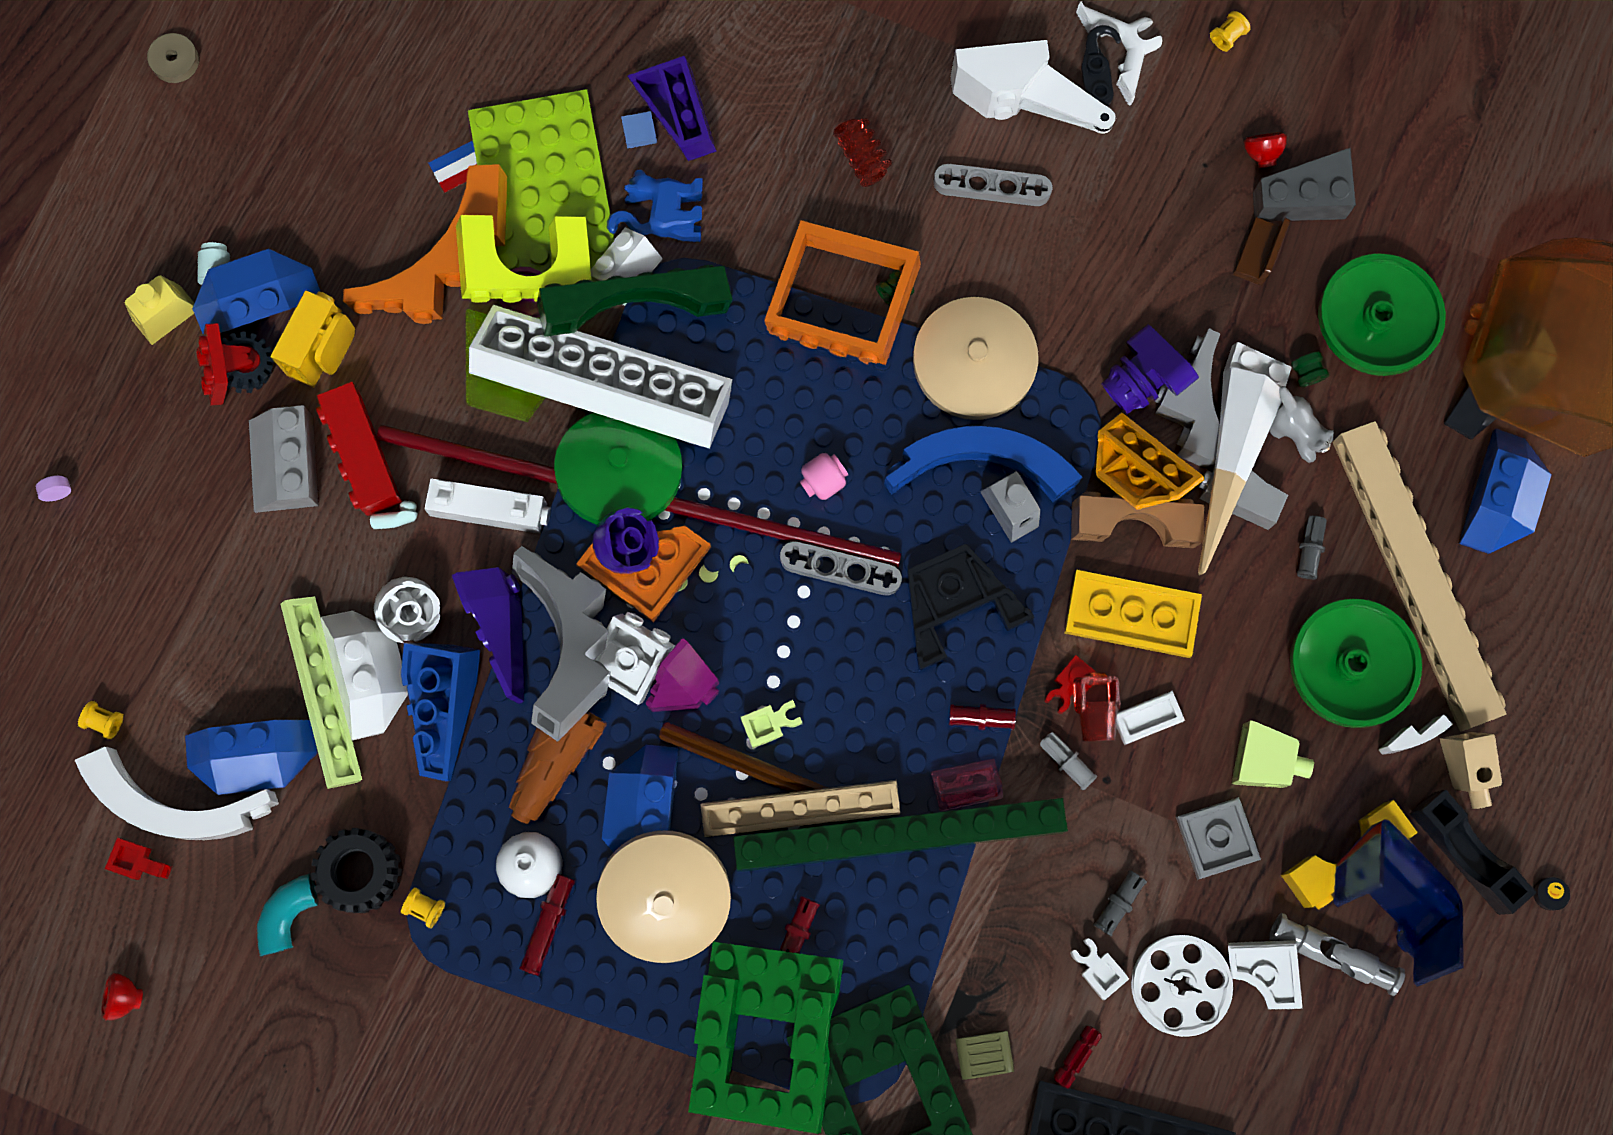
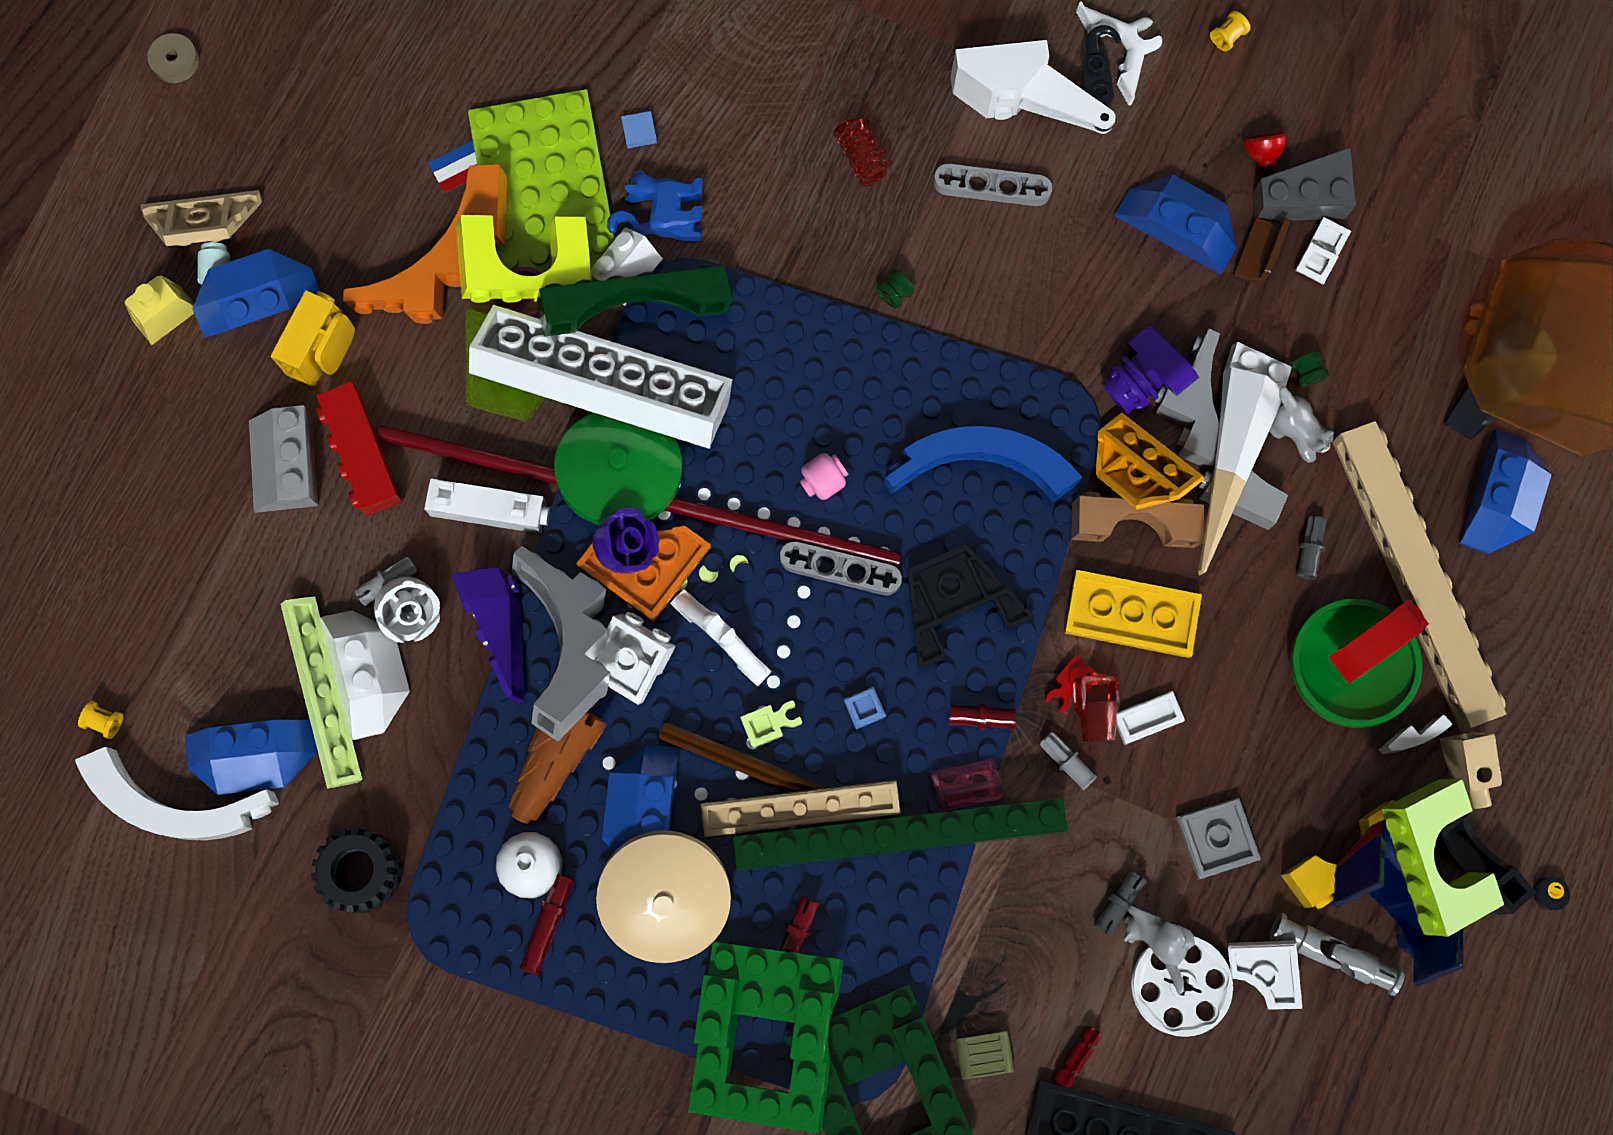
lavender tile [36,475,71,502] -> none
red brick [101,973,143,1020] -> none
red plate [105,837,173,880] -> none
plate [196,323,274,406] -> none
teal cylinder [257,873,319,957] -> none
light aqua arm [370,501,418,529] -> none
blue wedge [401,643,480,782] -> none
yellow bush [401,887,445,929] -> none
dark purple wedge [628,56,717,161] -> none
magenta wedge [646,638,719,712] -> none
orange window [764,220,921,365] -> none
tan dish [913,297,1038,420] -> none
light grey torso [981,471,1040,543] -> none
white plate [1070,938,1129,1000] -> none
yellowish green torso [1231,720,1314,788] -> none
green dish [1318,254,1446,376] -> none
none -> tan wing [140,190,262,246]
none -> light grey axle [354,557,417,606]
none -> white piece [670,589,772,686]
none -> medium blue tile [843,687,886,730]
none -> blue wedge [1114,175,1237,275]
none -> light grey animal [1123,905,1195,994]
none -> white slope [1295,217,1351,284]
none -> red arch [1329,599,1429,684]
none -> arch [1382,779,1504,937]

